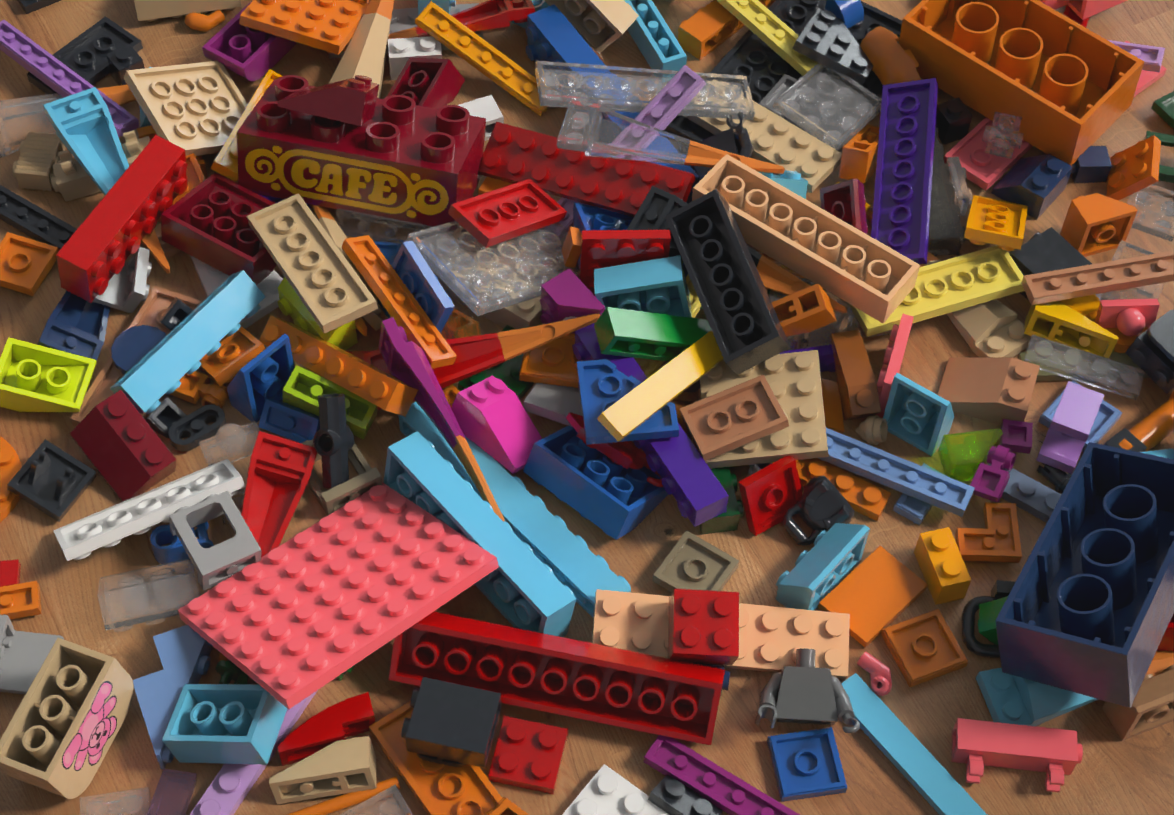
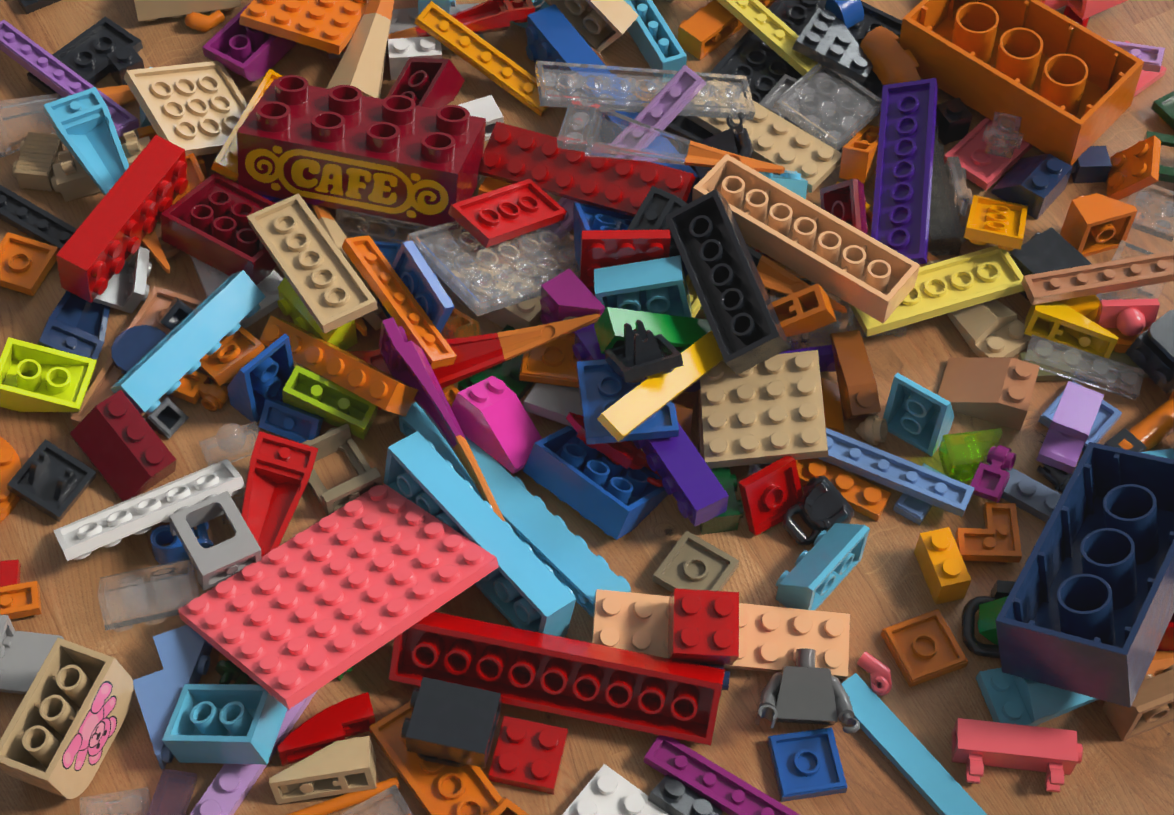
black plate [169,405,226,451] -> none
dark red slope [277,75,379,126] -> none
black piece [313,393,354,489] -> none
orange tile [562,227,581,268] -> none
nougat plate [680,374,789,461] -> none
orange tile [818,546,928,648] -> none
coral plate [876,314,914,418] -> none
magenta plate [1000,419,1033,454] -> none
none -> black plate [604,320,684,383]

